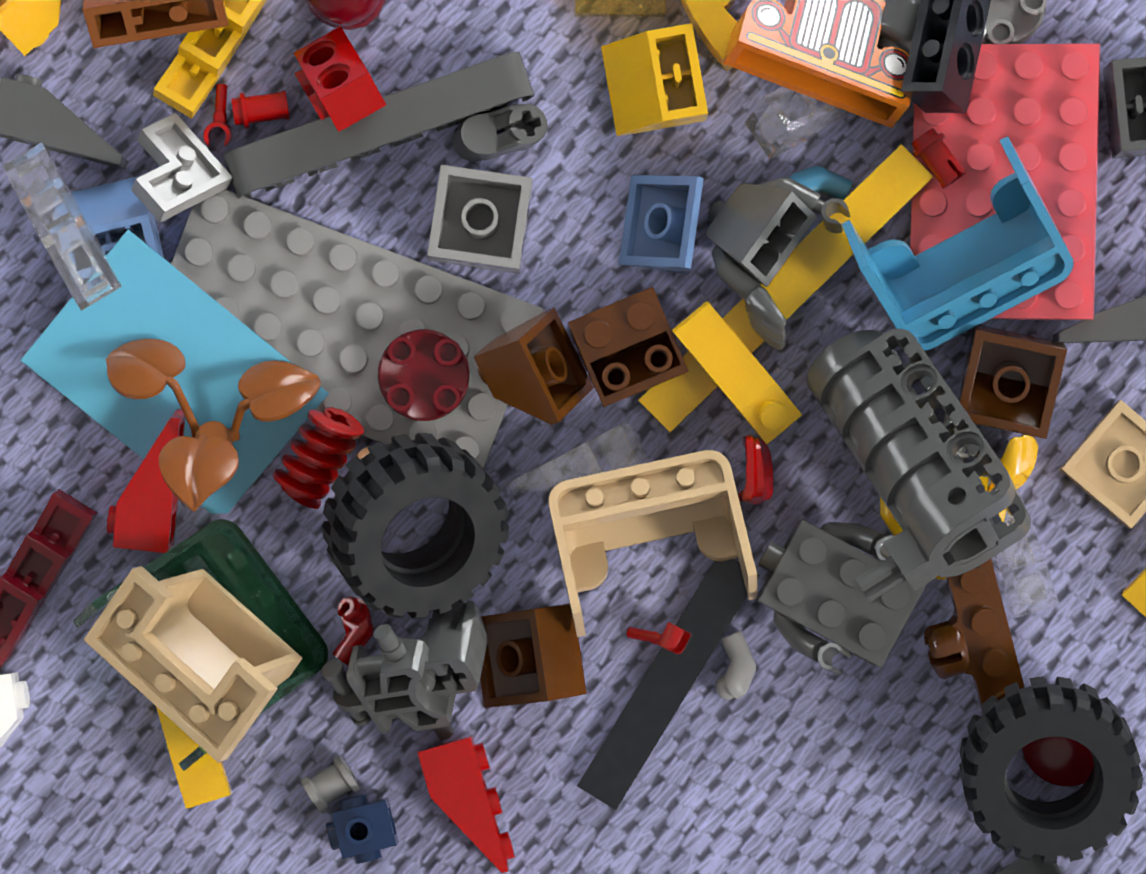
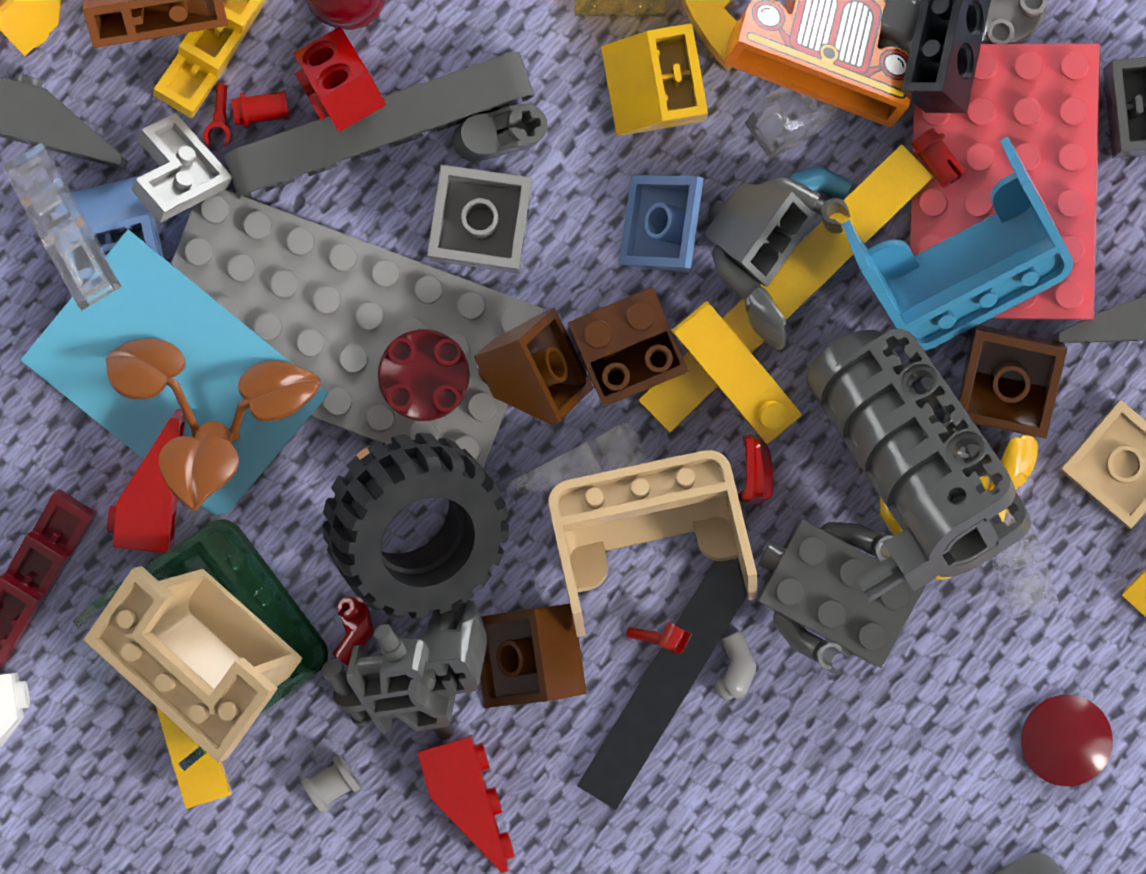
red piece [272,407,364,509] -> none
dark blue brick [326,794,399,864] -> none
reddish brown plate [924,559,1025,715] -> none
black tyre [959,676,1143,864] -> none

